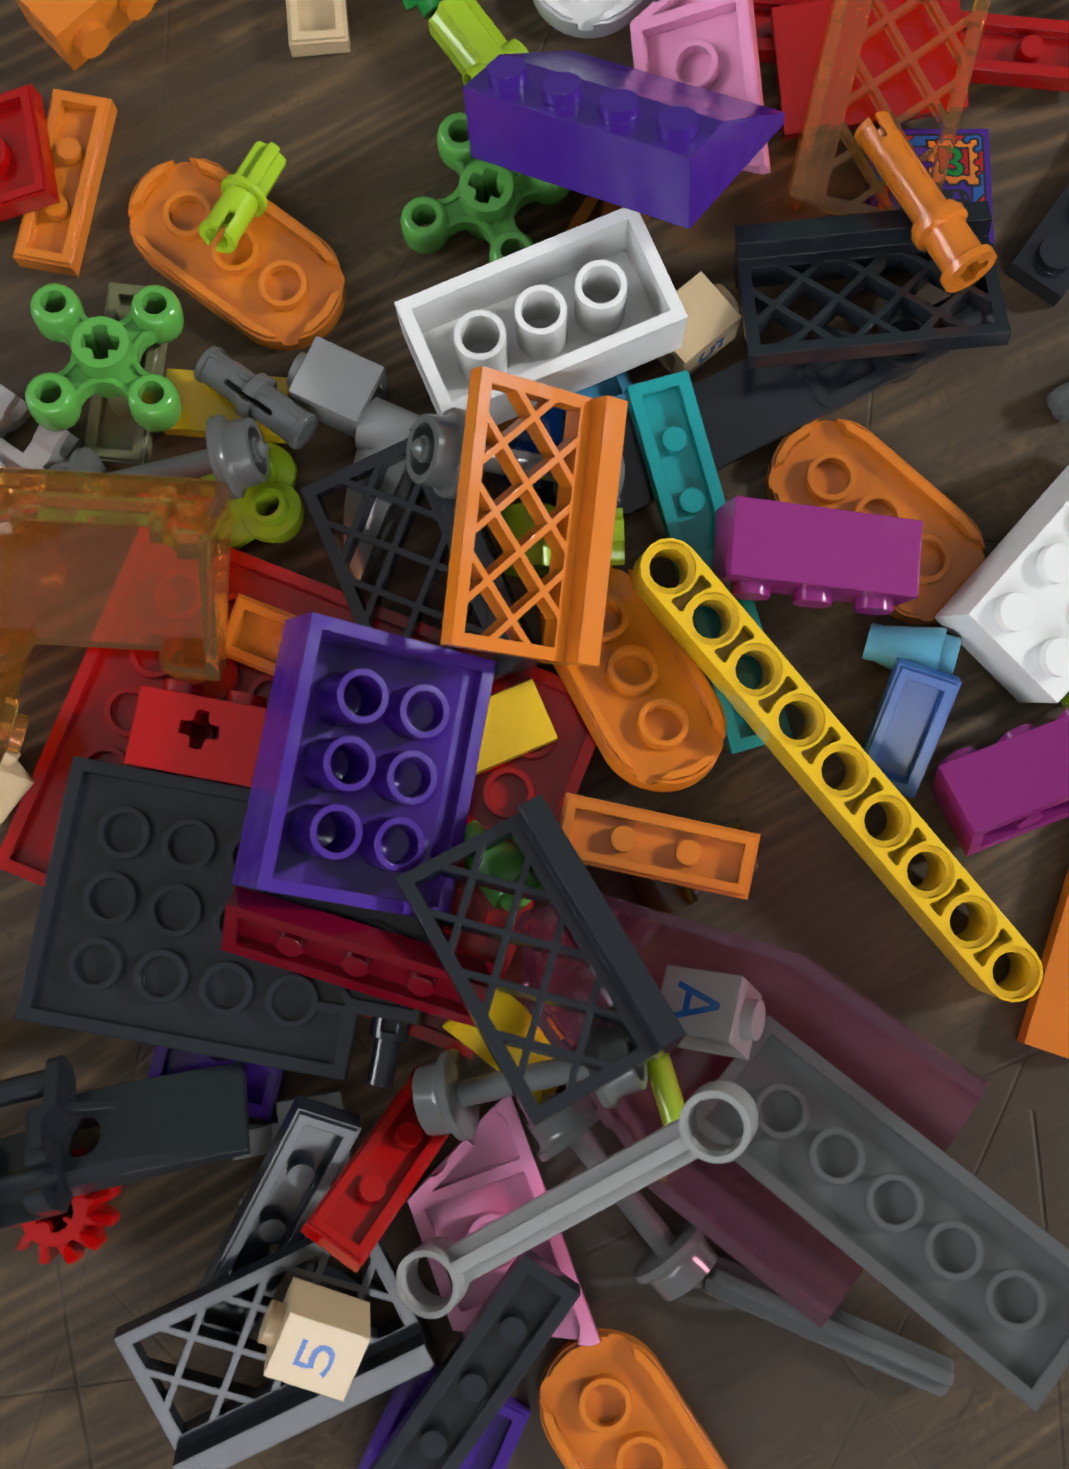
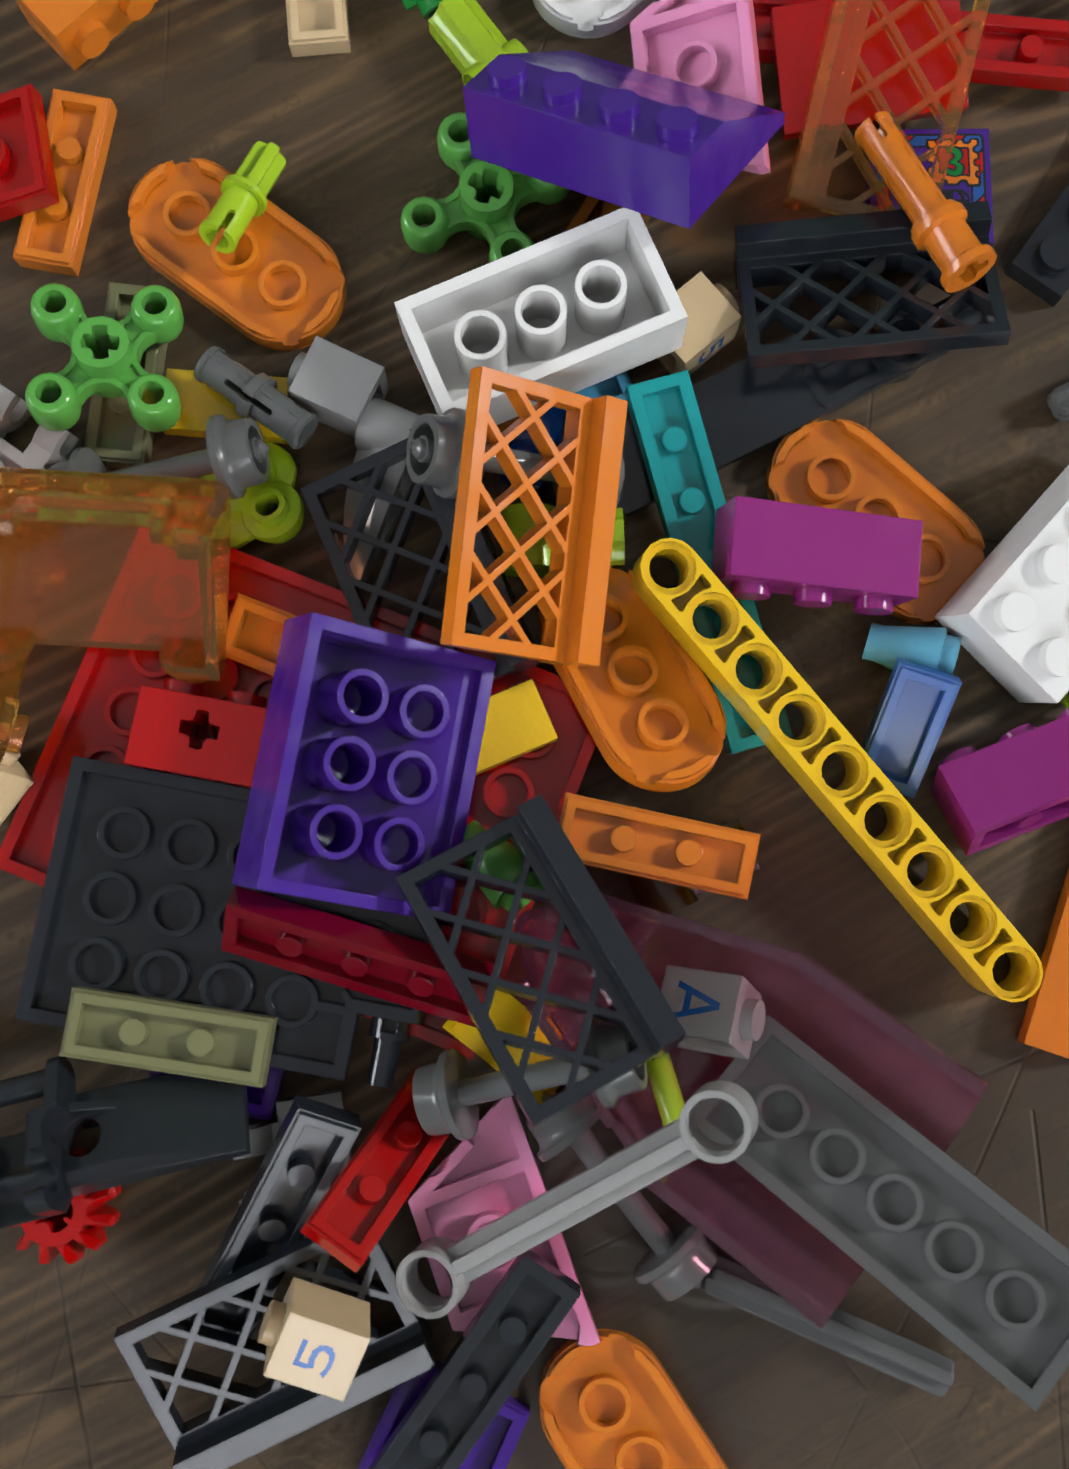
none -> olive tile [59,986,278,1088]

